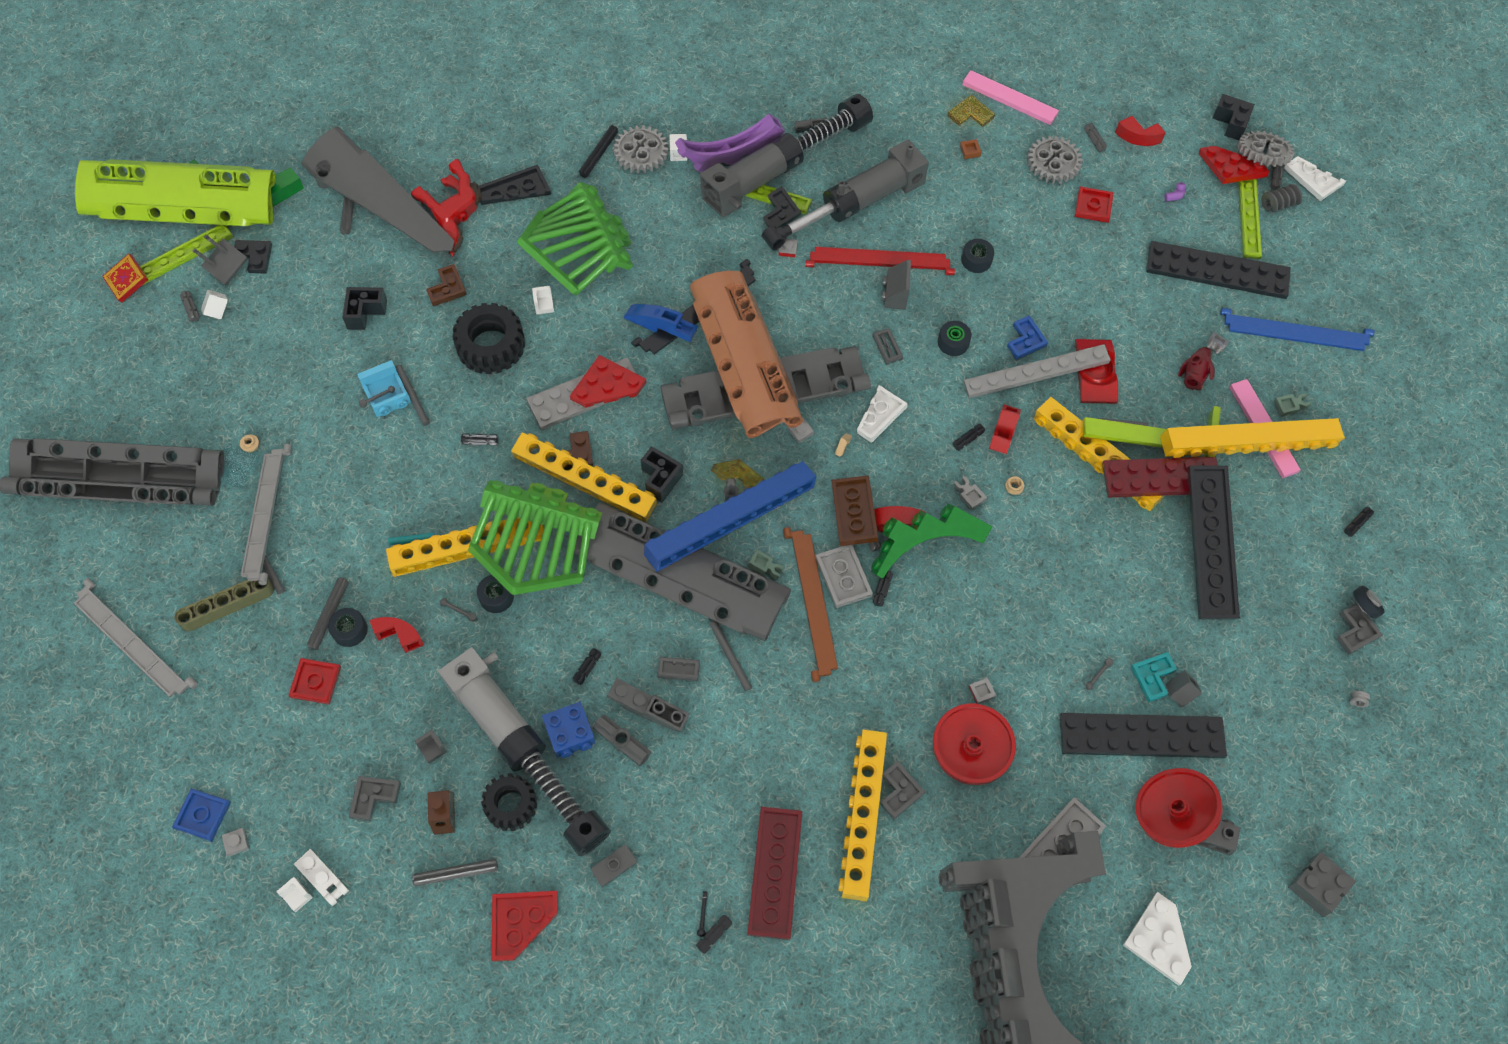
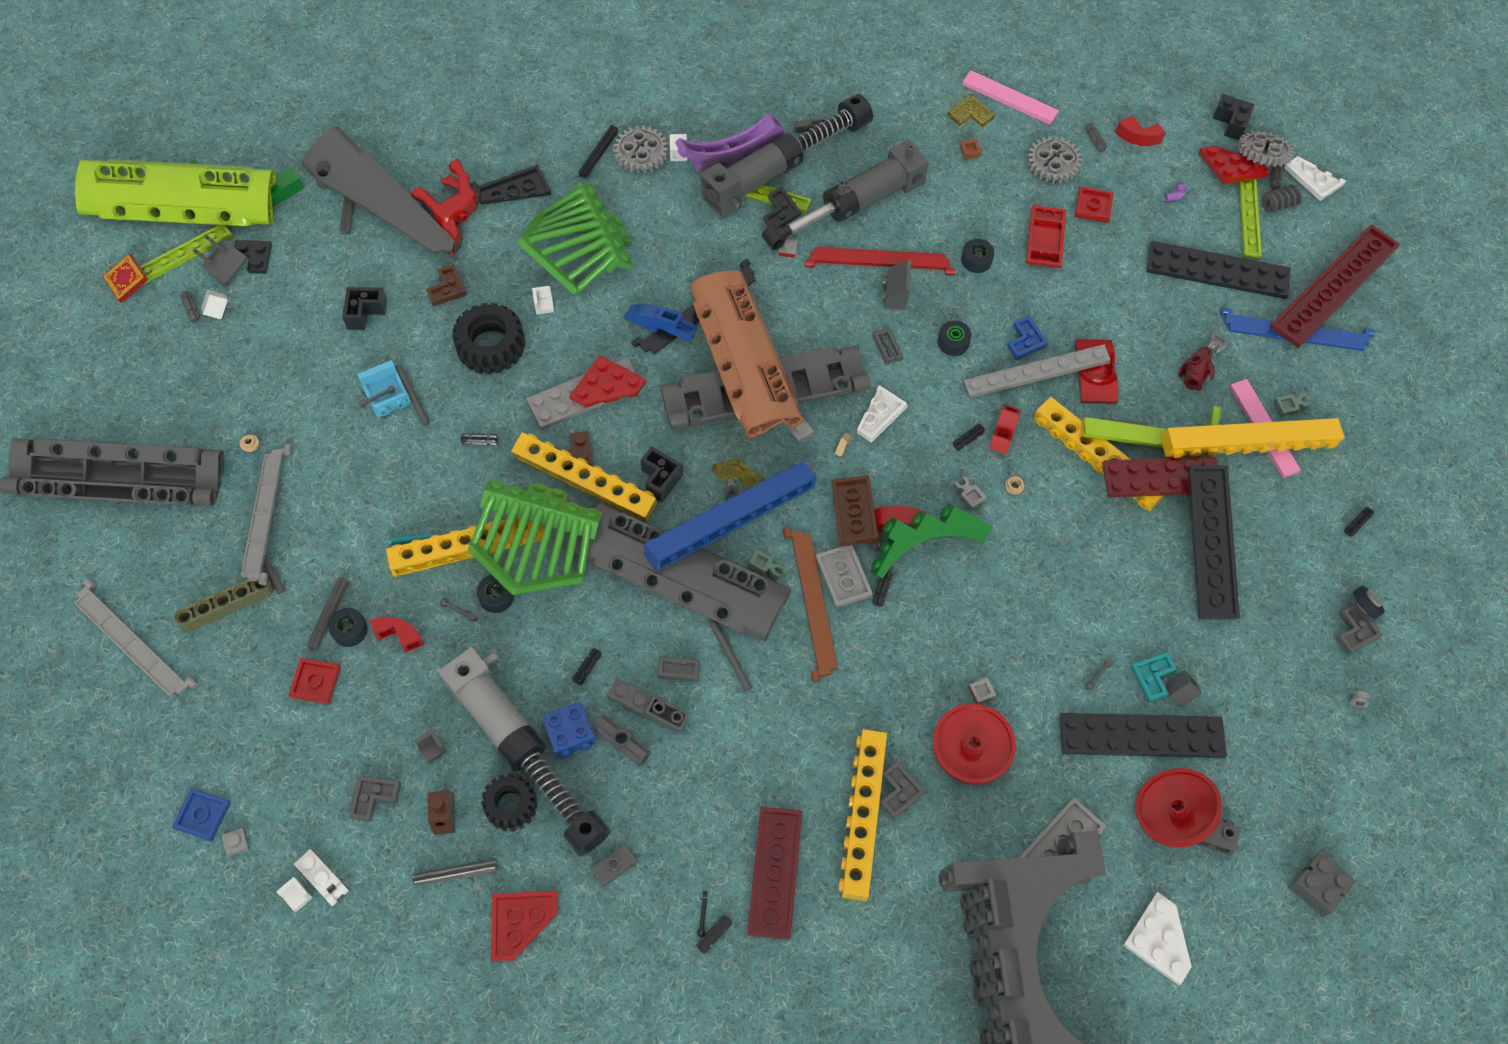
none -> red slope [1026,205,1067,268]
none -> dark red plate [1269,224,1400,349]

